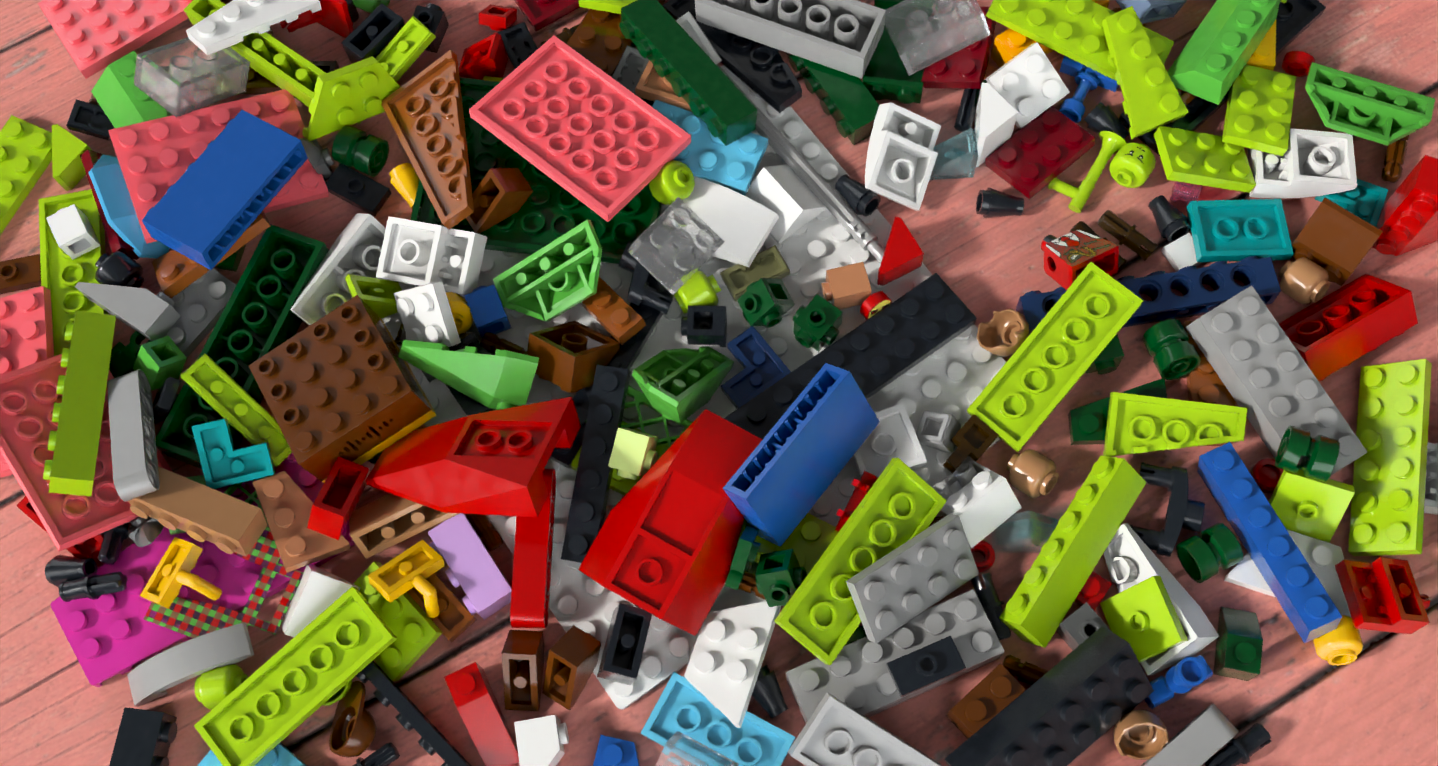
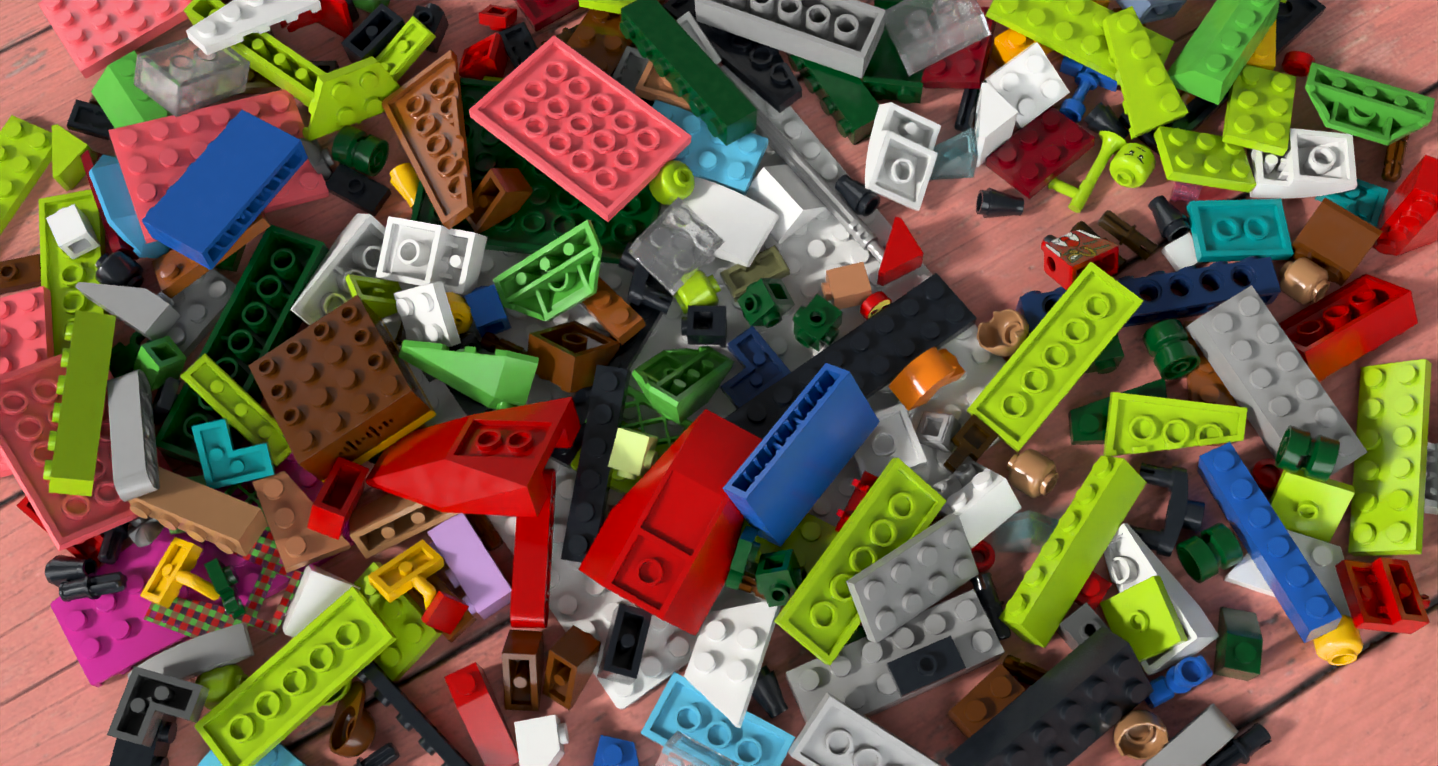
none -> dark grey brick [107,666,209,748]
none -> dark green plate [204,558,247,620]
none -> red tile [421,590,469,635]
none -> orange brick [888,347,966,411]

